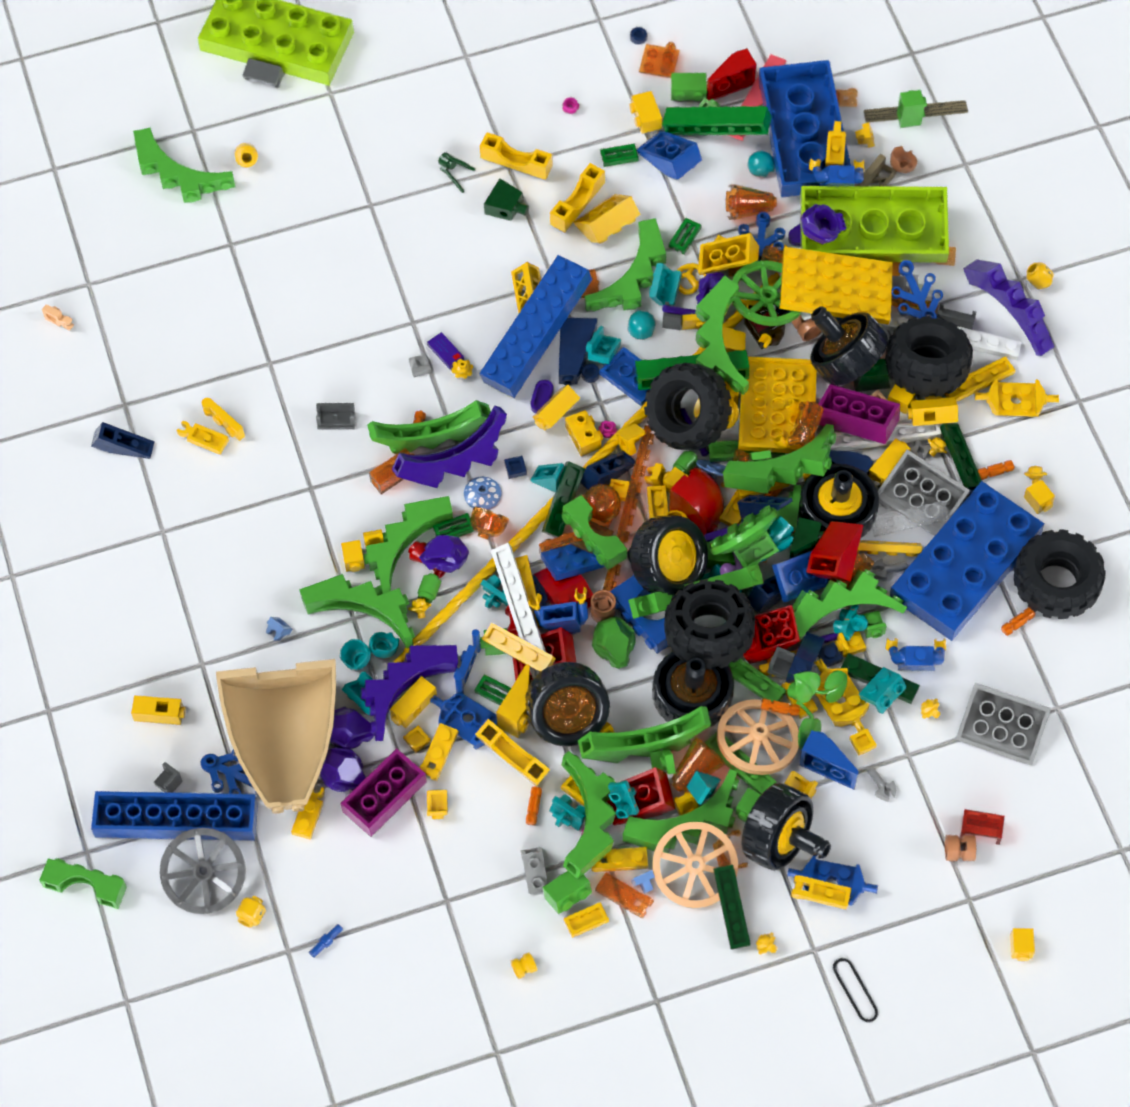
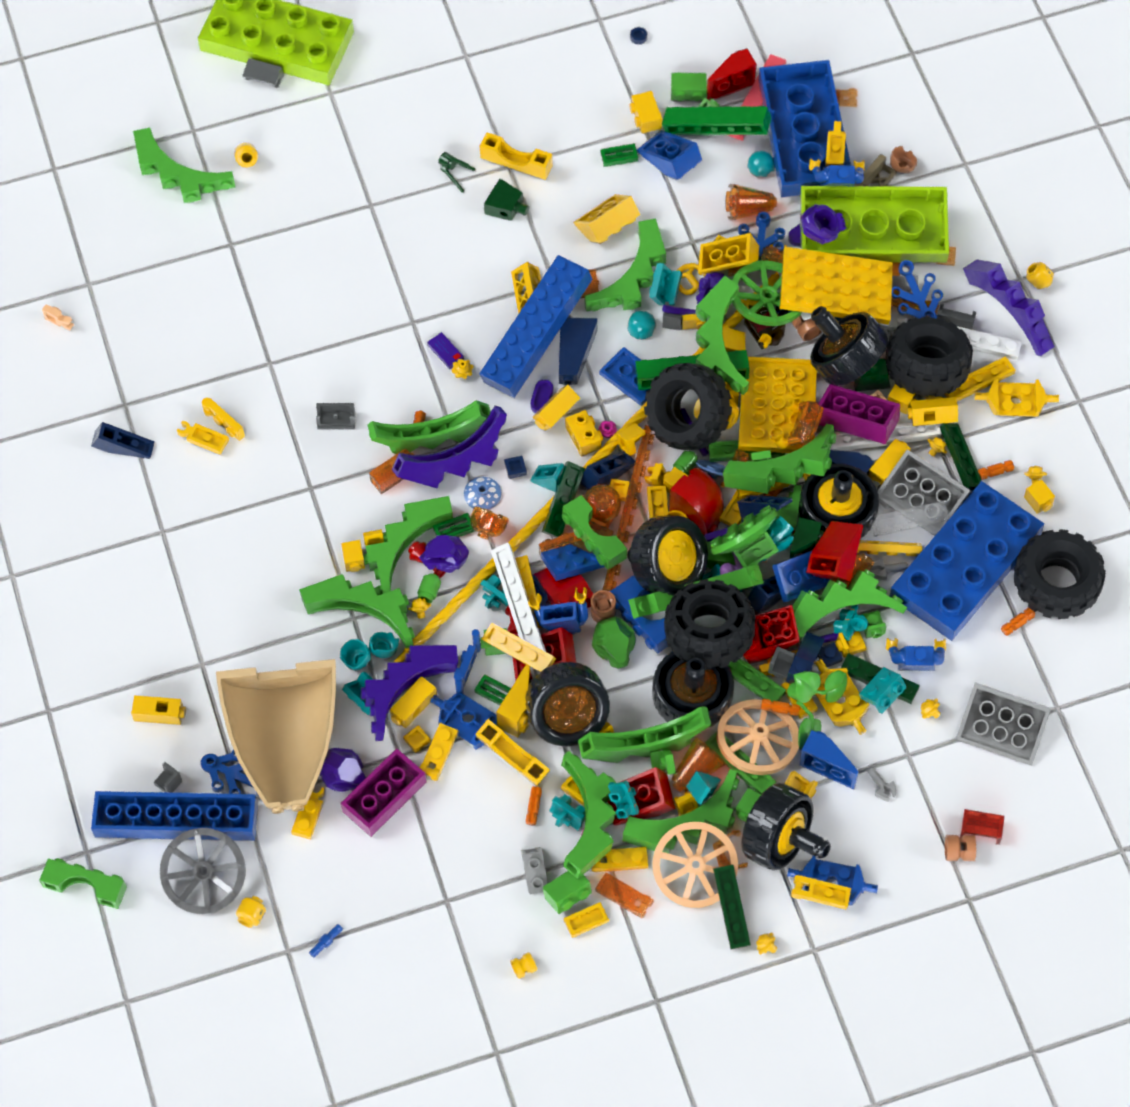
medium blue tile [266,617,293,641] -> none
dark purple helmet [330,706,375,749] -> none
light grey tile [409,354,431,377] -> none
yellow bracket [427,789,448,819] -> none
yellow arch [550,163,605,233] -> none
dark pink plate [562,97,579,114] -> none
dark blue tile [581,364,600,383] -> none
teal bracket [586,326,621,364] -> none
medium blue tile [631,870,655,893] -> none
clear orange hinge [639,42,680,78] -> none
green tile [668,218,702,254] -> none
black piece [833,958,878,1022] -> none
yellow tile [849,729,877,756] -> none
yellow tile [855,122,875,148] -> none
dark tan sticker [864,100,968,123] -> none
bright green brick [897,90,927,128] -> none
light grey bar [910,440,930,460] -> none
yellow brick [1010,928,1035,961] -> none

